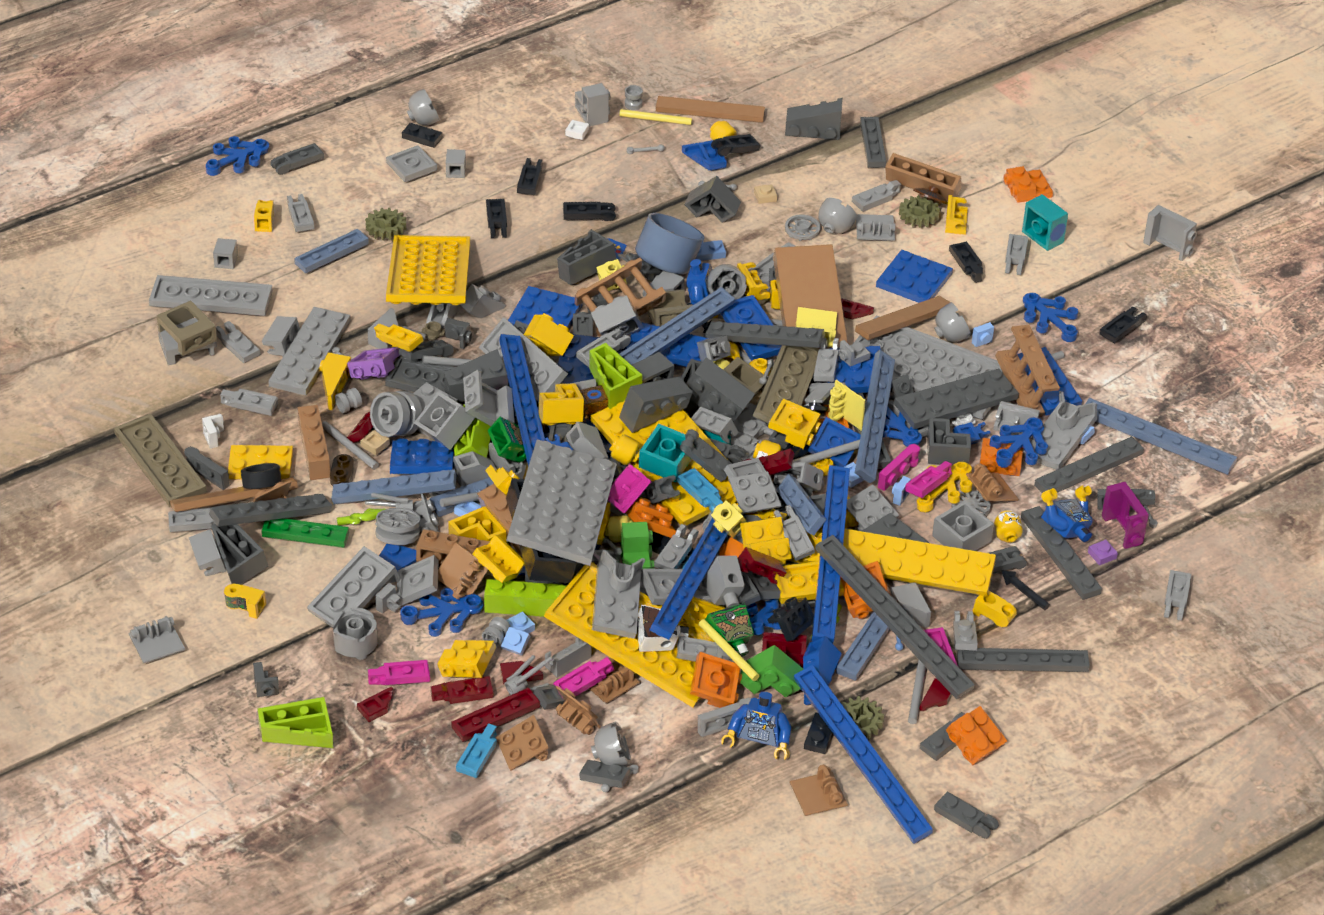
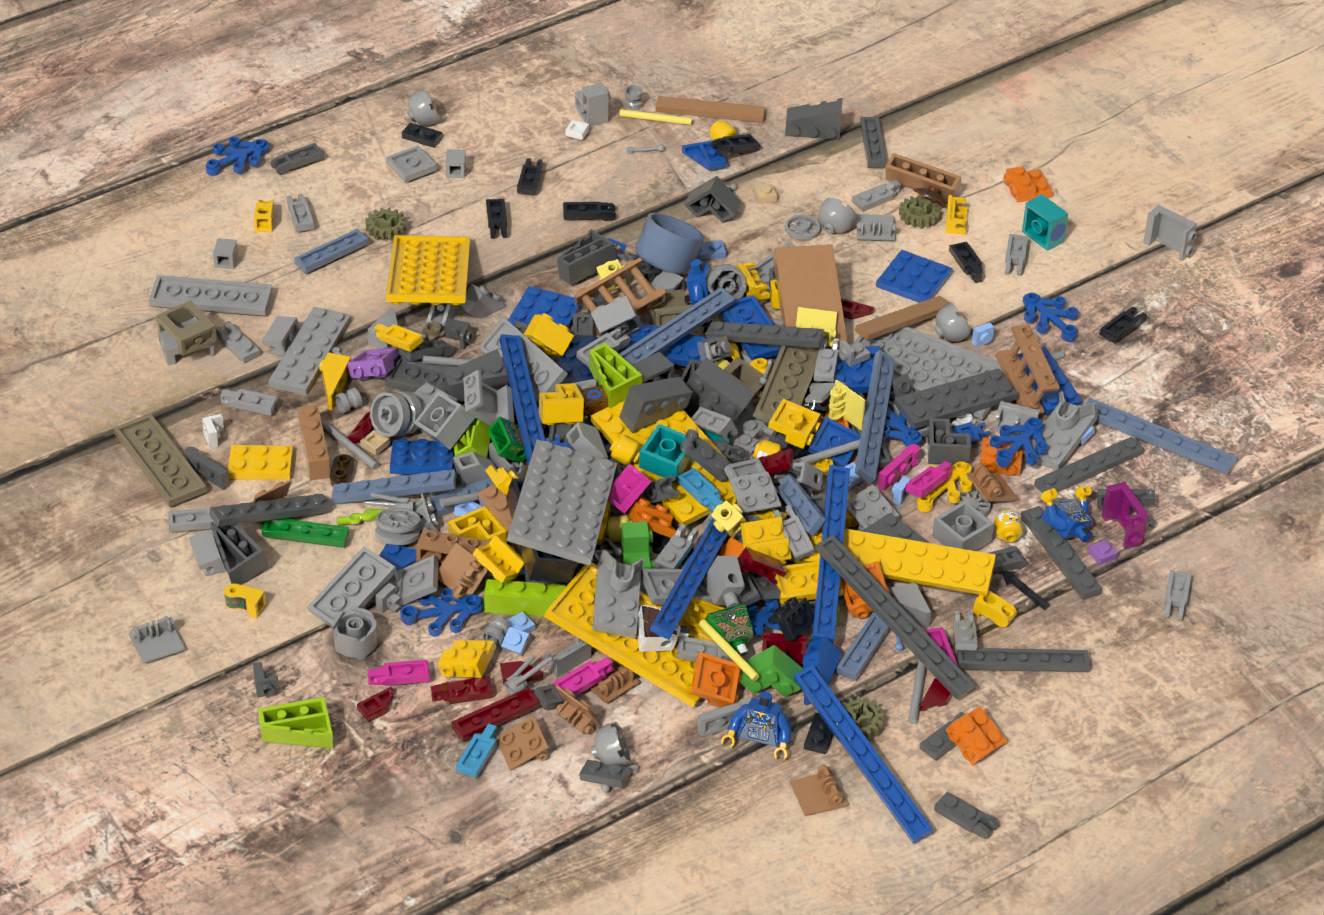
medium nougat tile [170,477,298,512] -> none
black tyre [241,463,282,489] -> none

